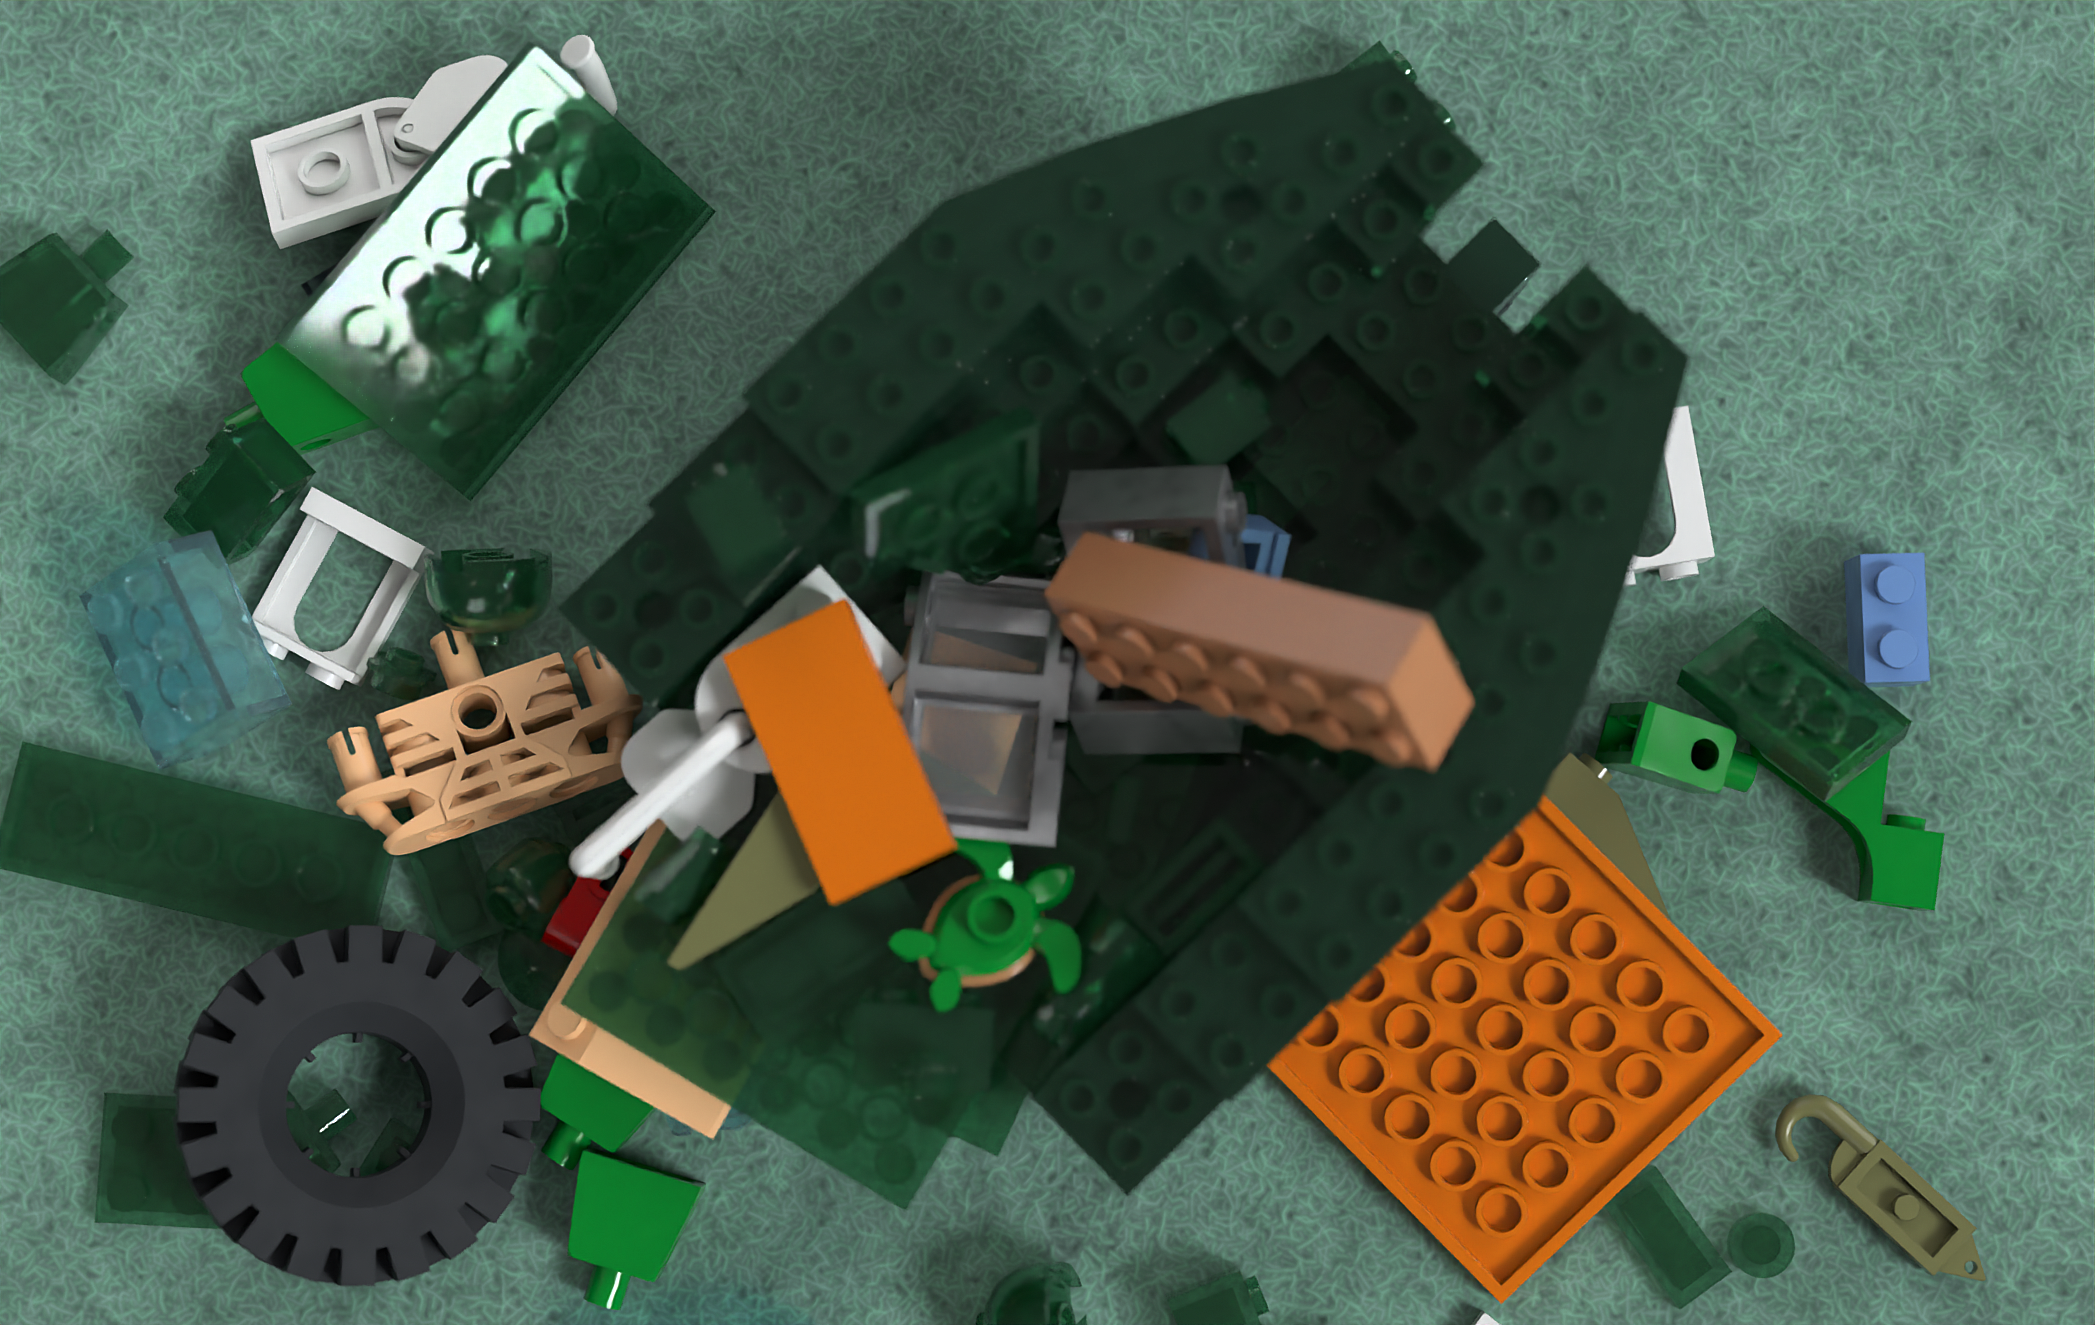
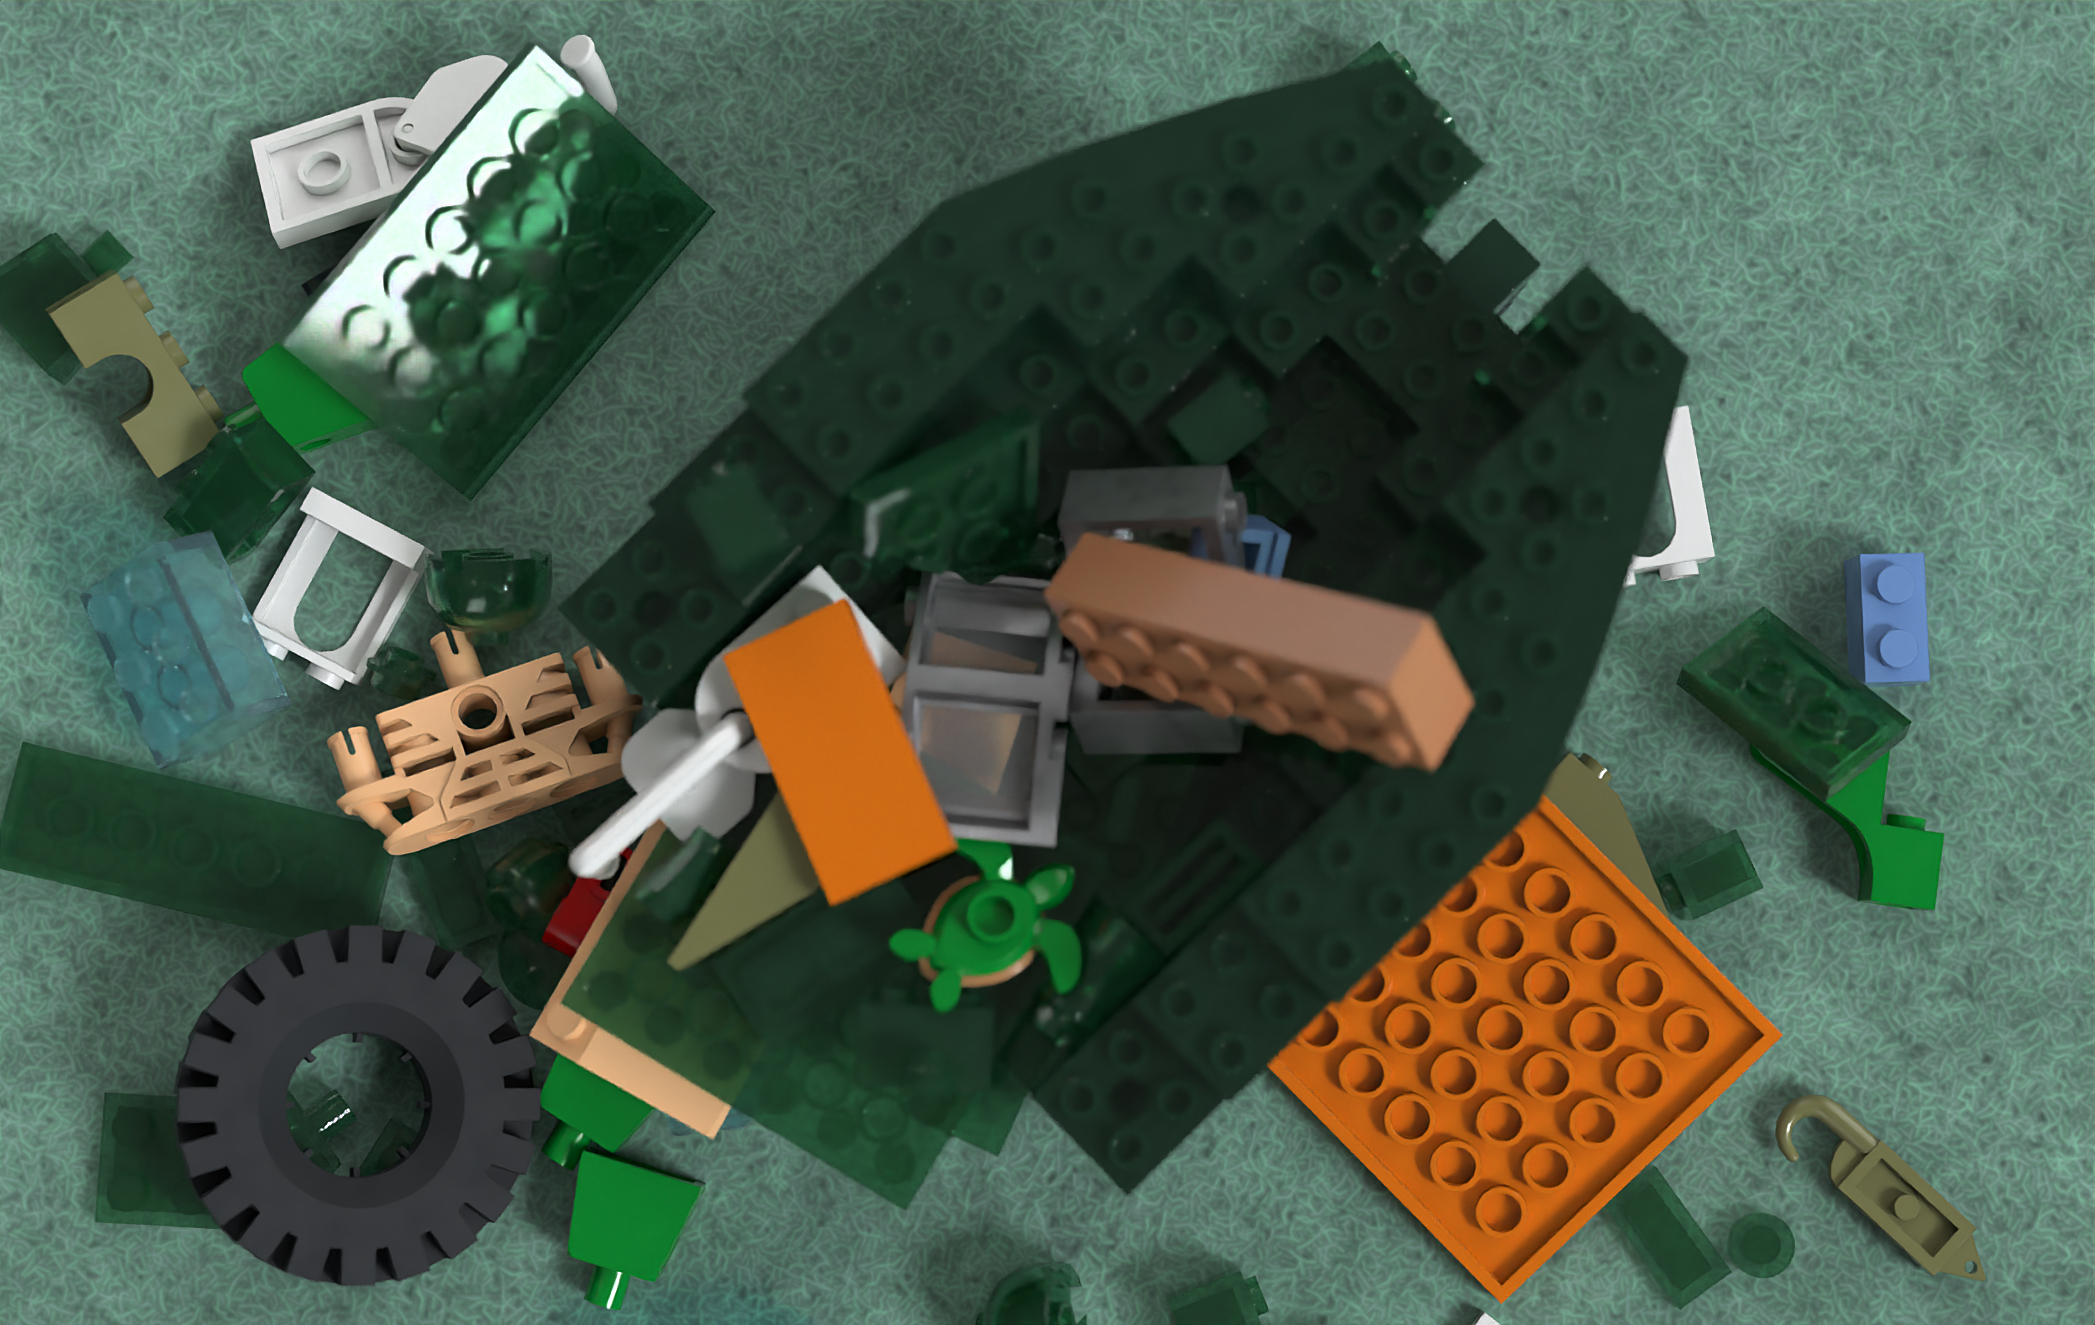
green torso [1594,701,1758,794] -> none
none -> olive arch [45,269,225,478]
none -> clear green brick [1654,829,1764,921]

